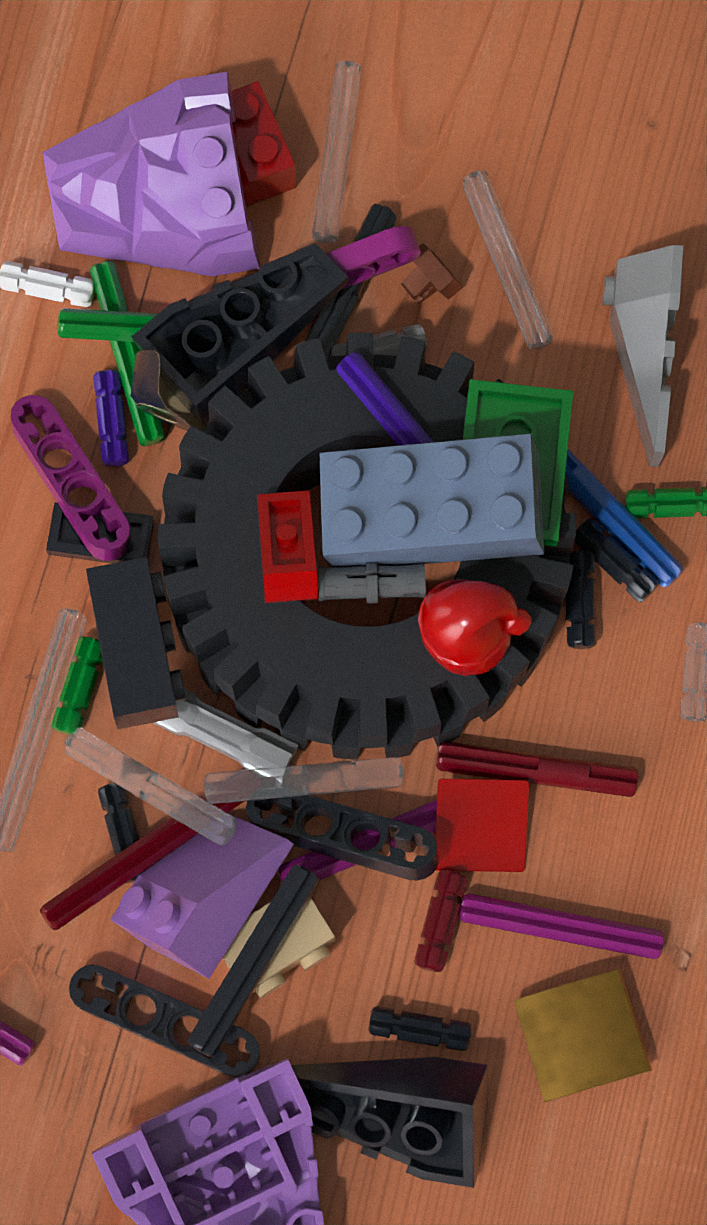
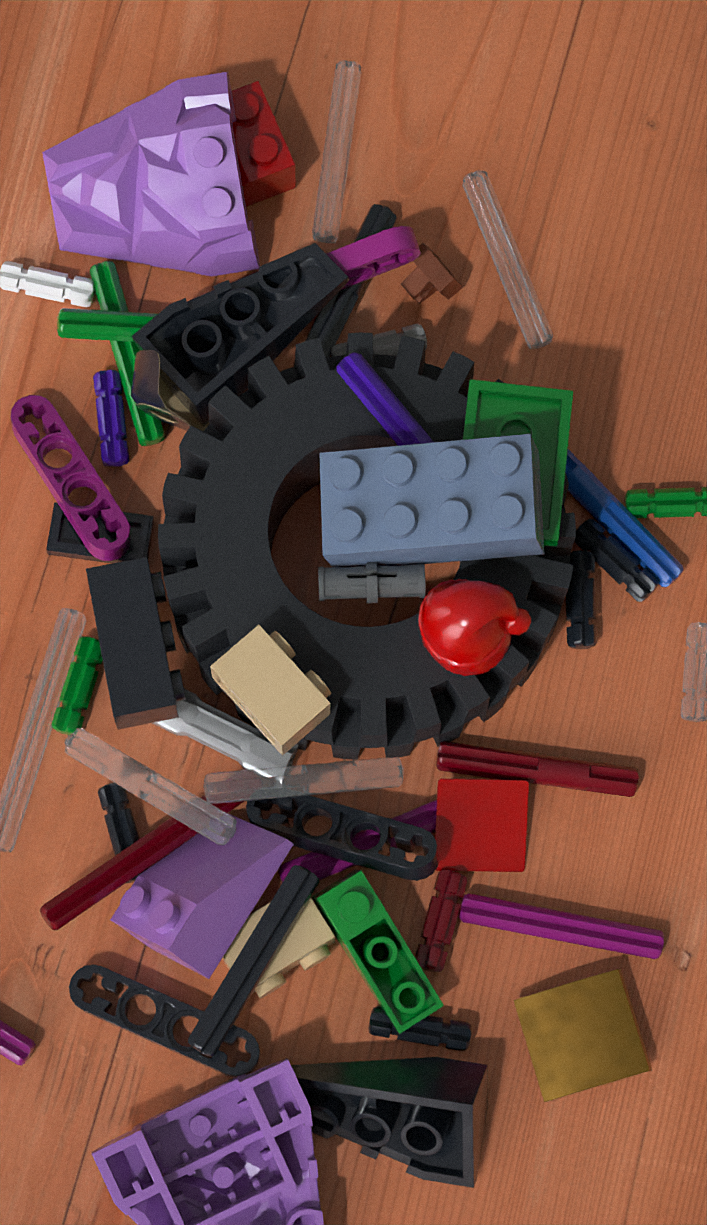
red plate [257,491,318,603] -> none
light grey wedge [602,245,683,467] -> none
none -> tan brick [210,625,331,756]
none -> green slope [311,870,444,1034]

